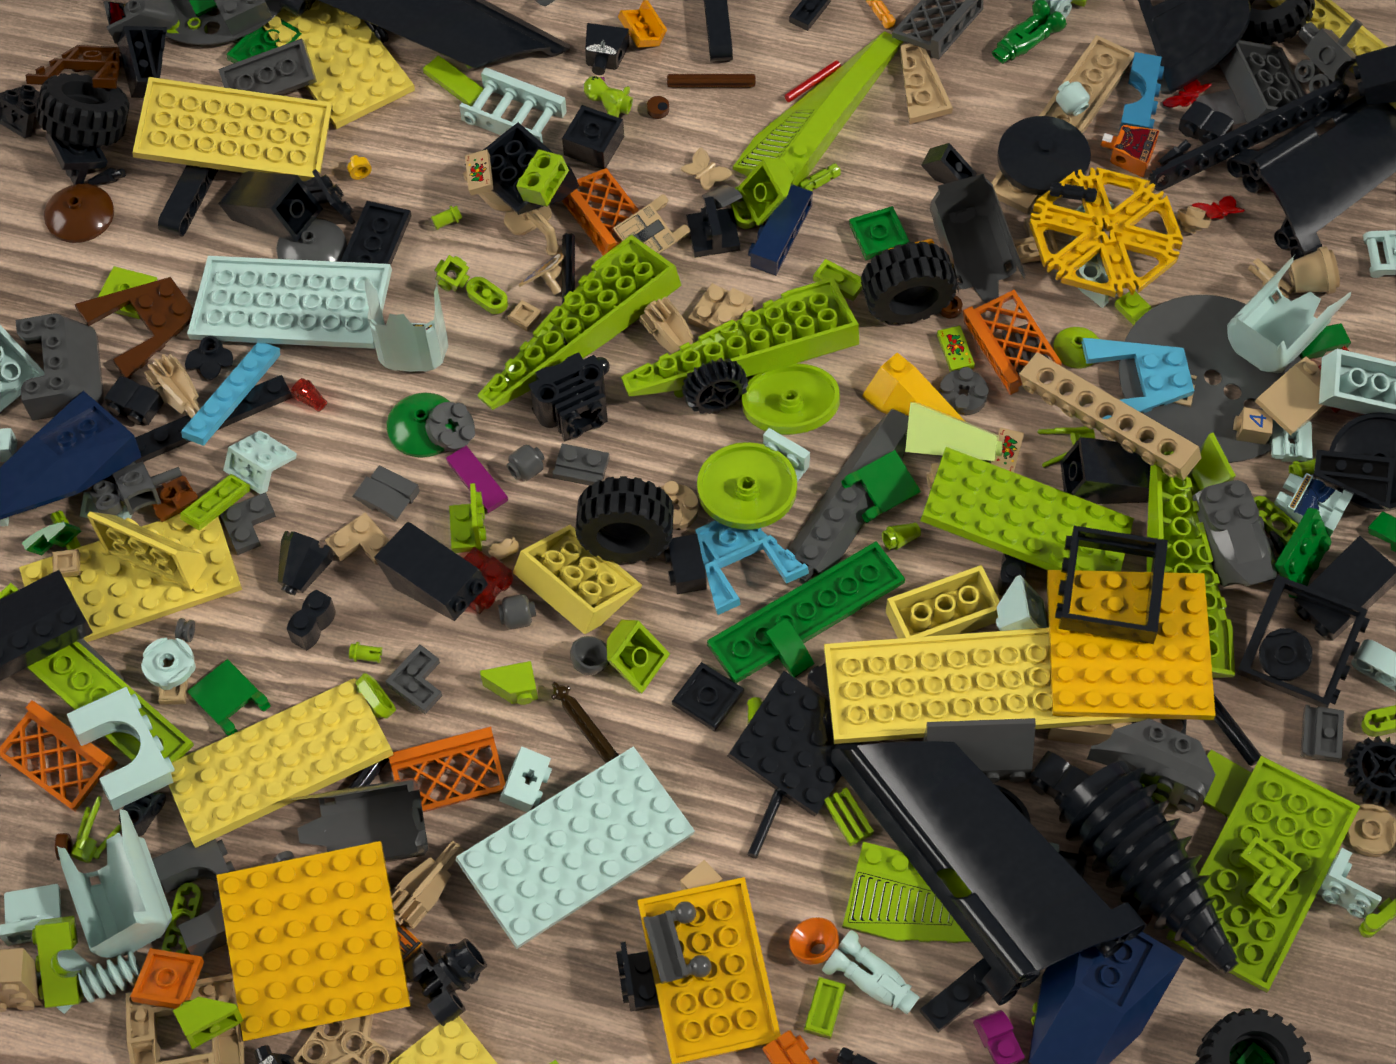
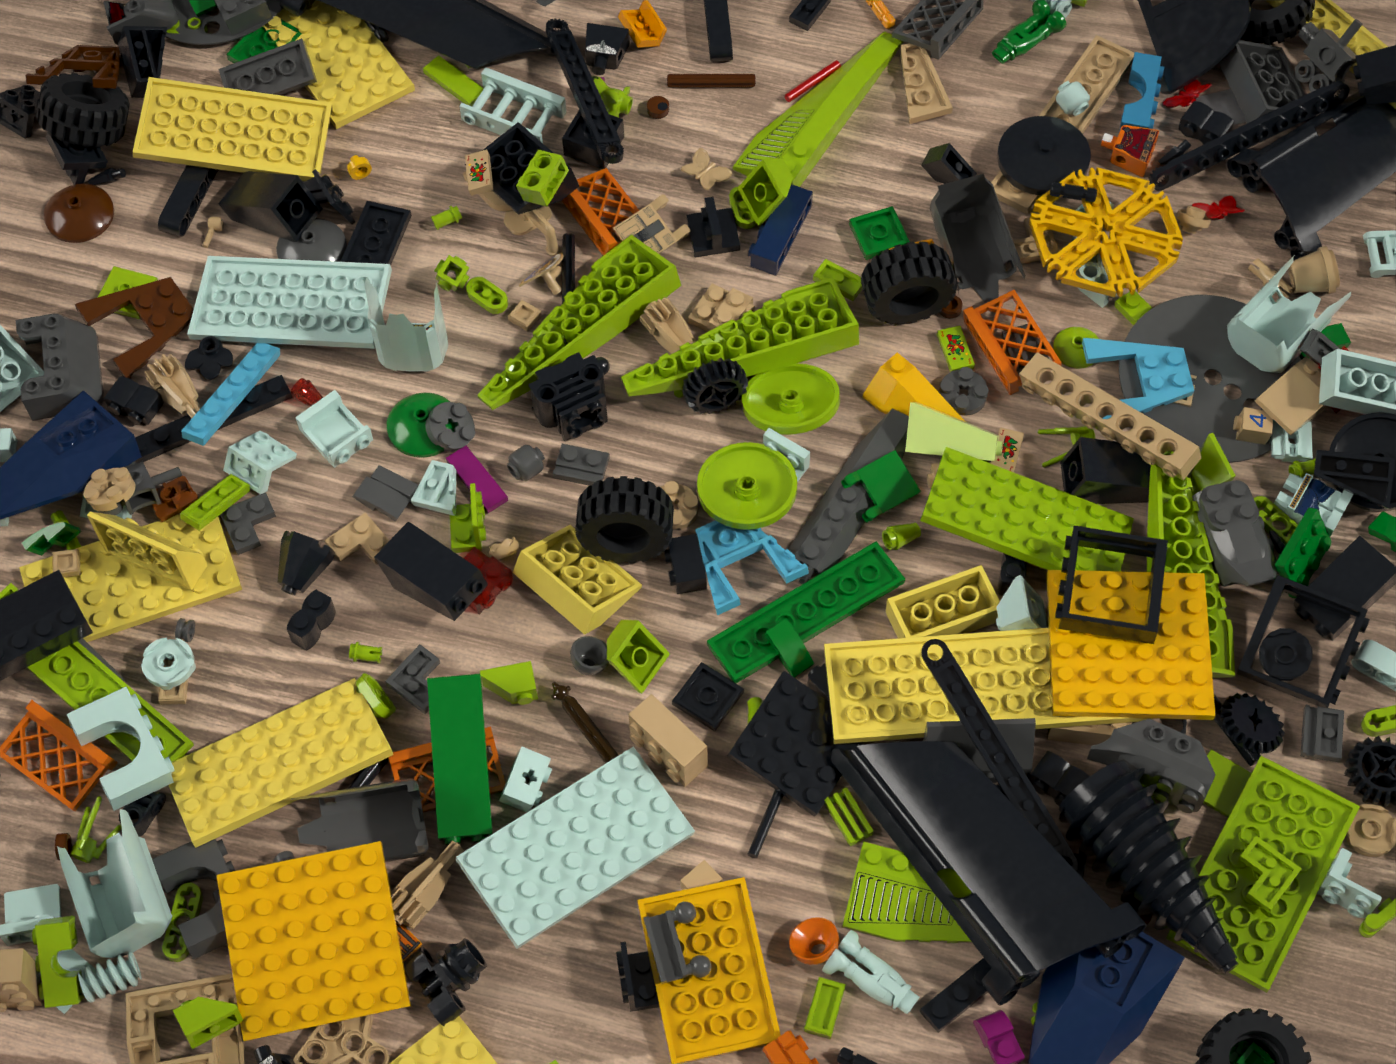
orange plate [130,948,204,1009] -> none
green flag [187,659,271,736] -> none
dark grey head [498,594,536,629] -> none
dark grey slope [702,185,743,210] -> none
lime axle [799,163,841,191] -> none
none -> tan plate [83,467,136,511]
none -> tan hand [202,217,224,248]
none -> light aqua panel [295,390,373,468]
none -> light aqua wing [411,460,456,516]
none -> green brick [427,674,493,845]
none -> black plate [546,18,624,164]
none -> tan brick [628,694,708,787]
none -> black plate [921,639,1078,871]
none -> black gear [1220,693,1285,754]
none -> dark grey plate [1299,329,1340,367]

